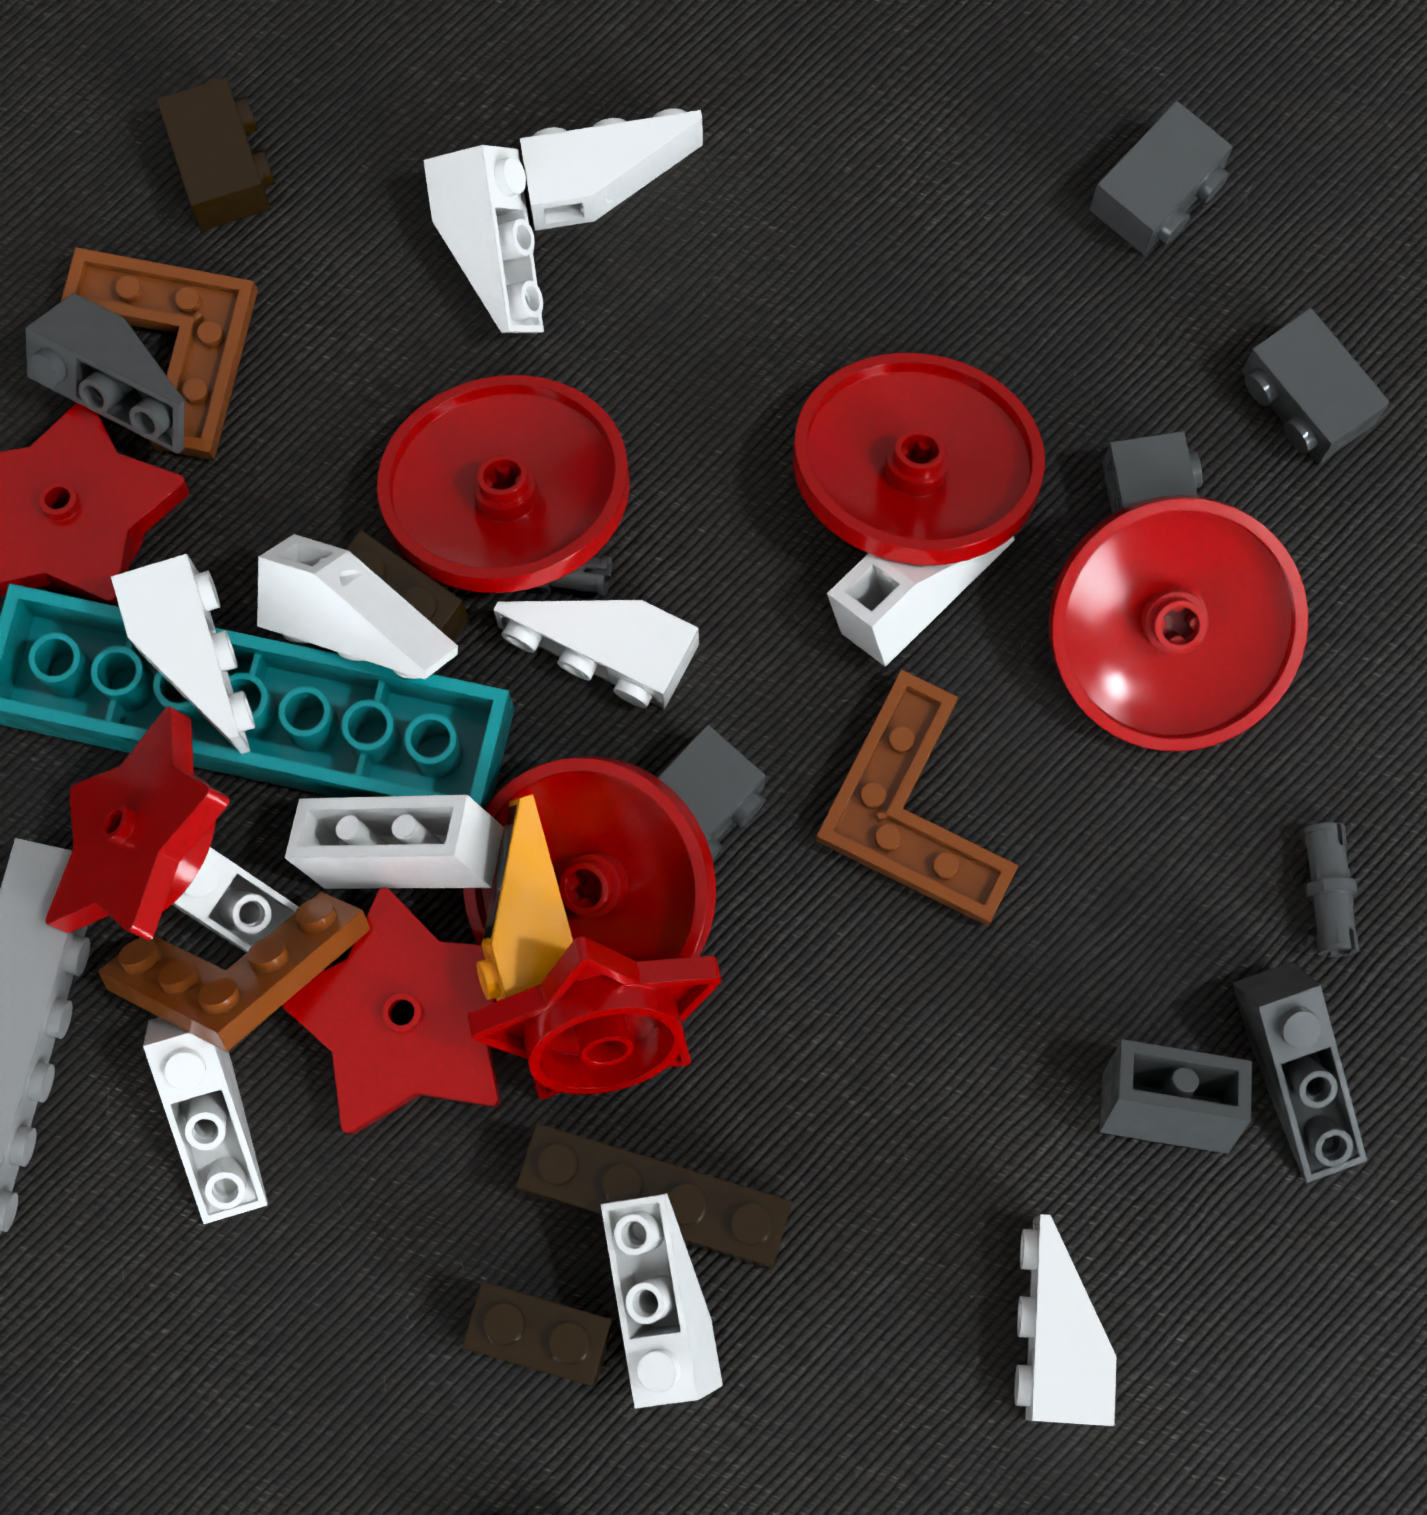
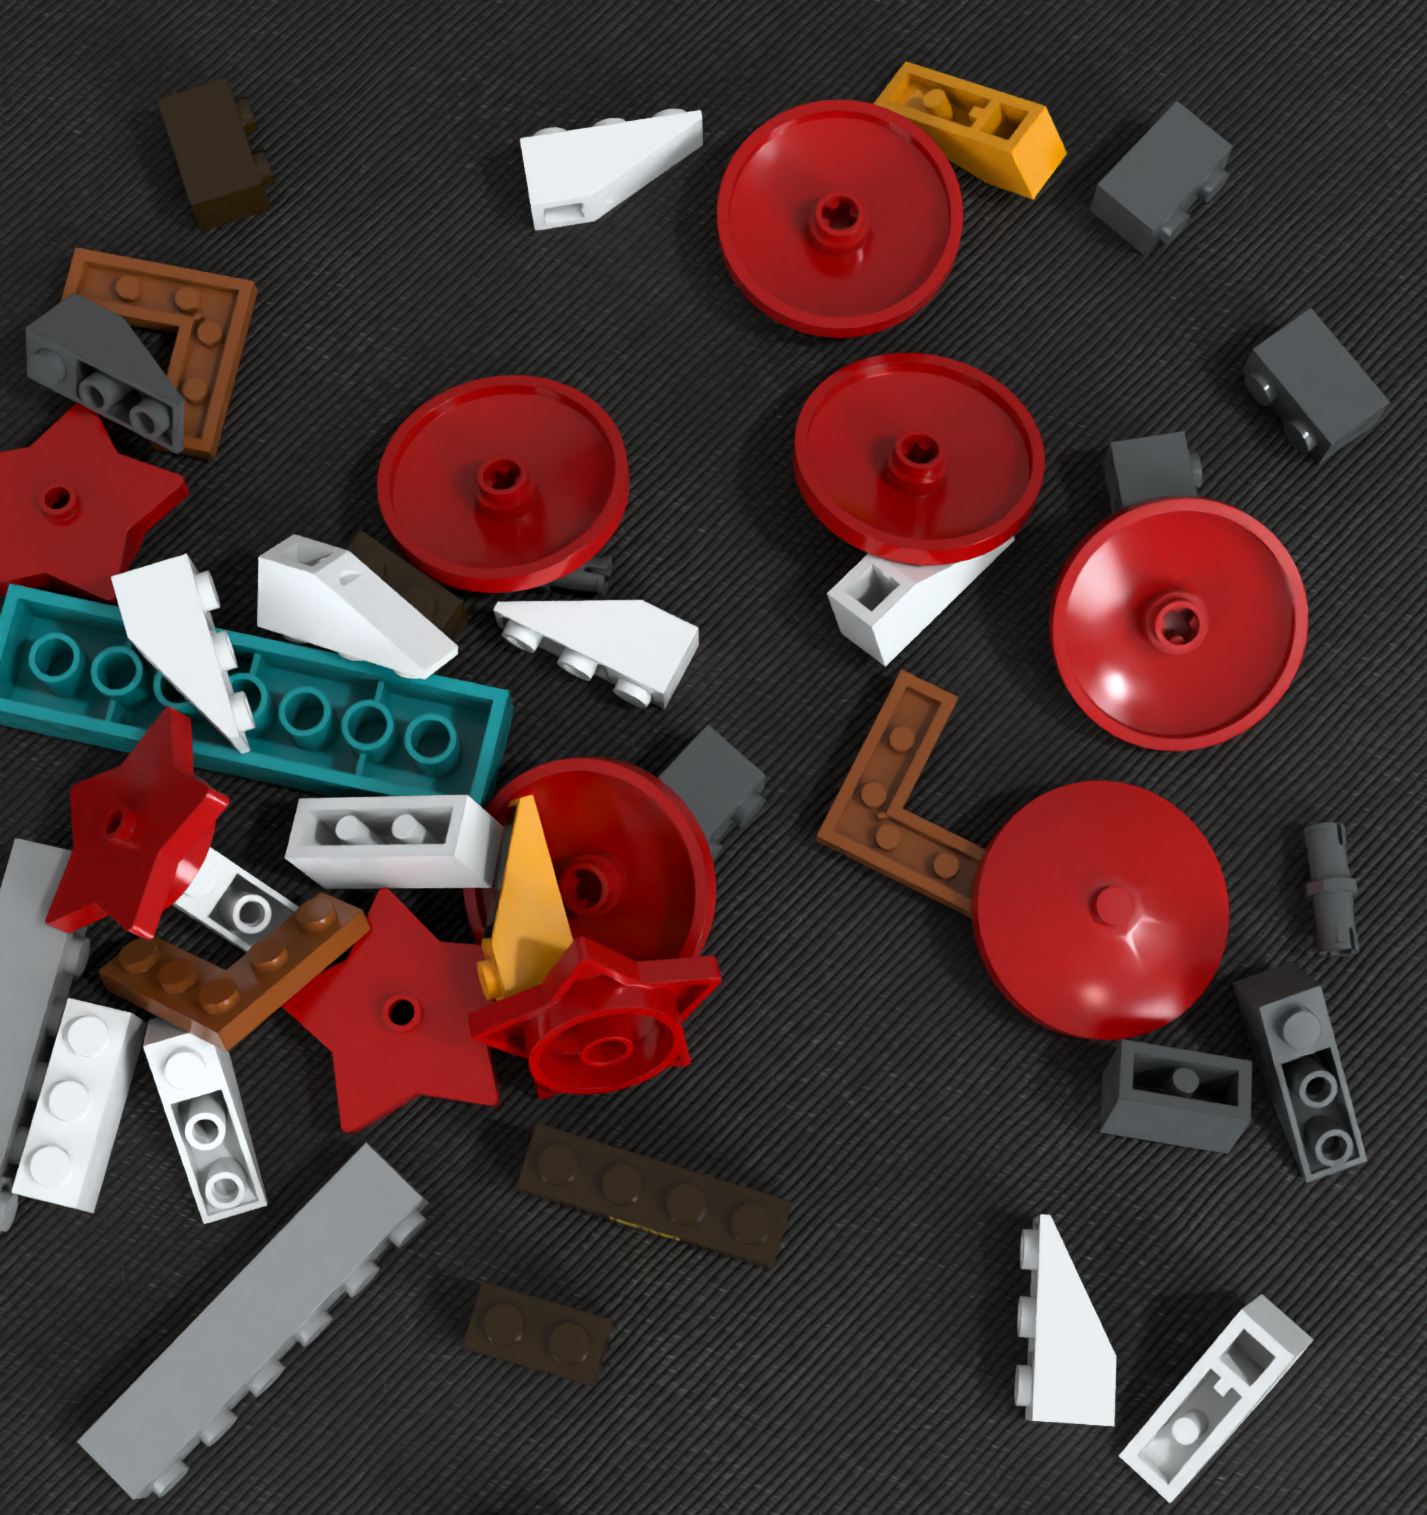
white slope [423,145,544,334] -> none
white slope [601,1193,723,1409] -> none
none -> white brick [11,998,148,1213]
none -> light grey brick [77,1143,430,1500]
none -> red dish [717,99,963,338]
none -> light orange slope [873,61,1067,200]
none -> red dish [971,780,1229,1041]
none -> white slope [1119,1294,1314,1503]

